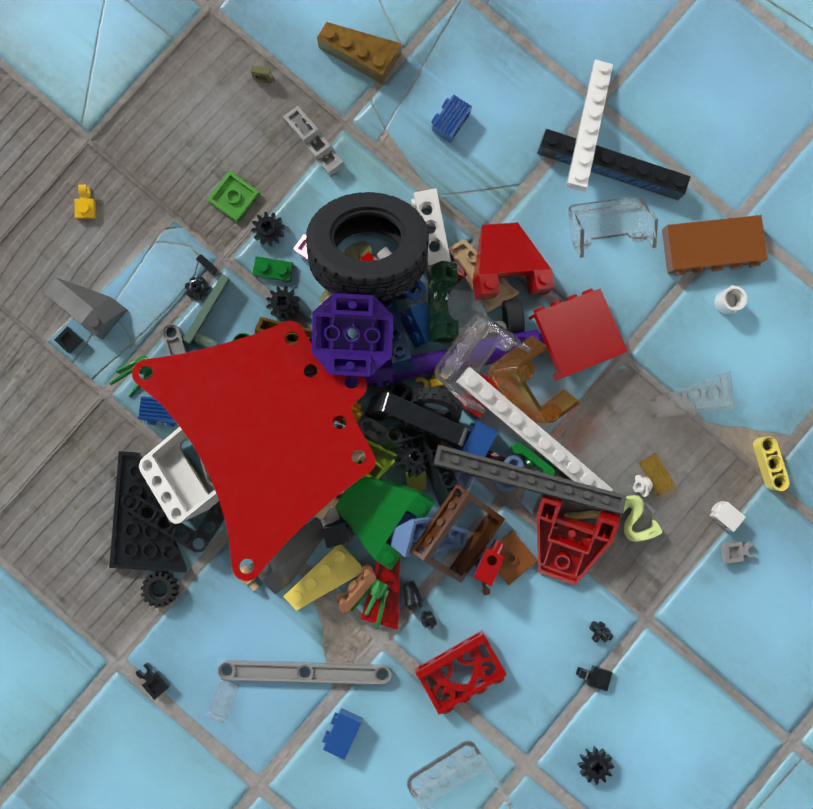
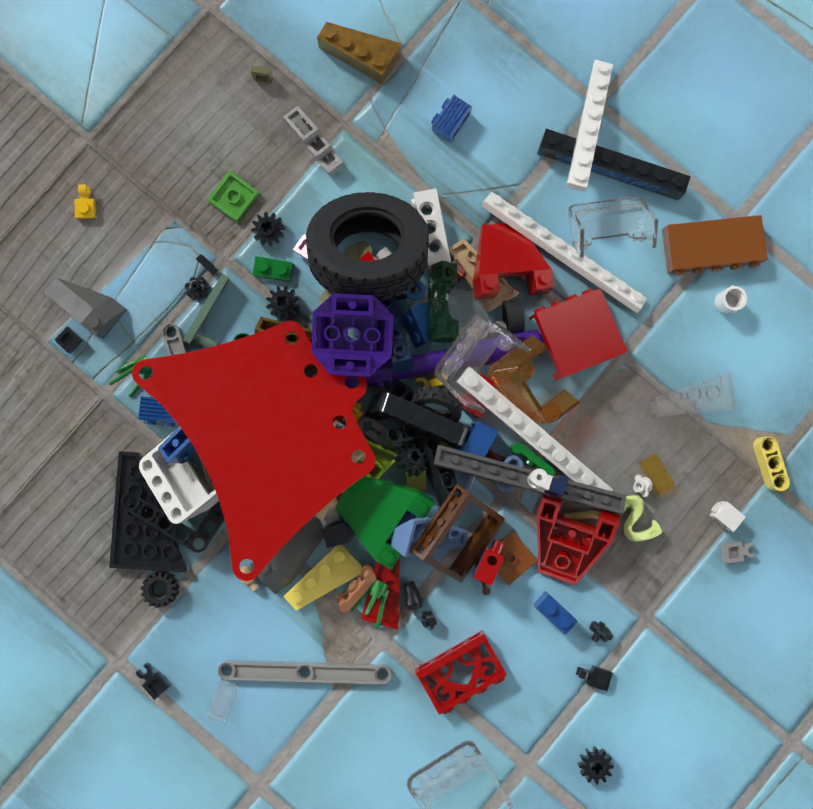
blue brick [322,708,362,760] -> none
none -> blue brick [158,426,196,464]
none -> white plate [481,192,647,313]
none -> leg [527,469,569,499]
none -> blue brick [534,591,578,634]

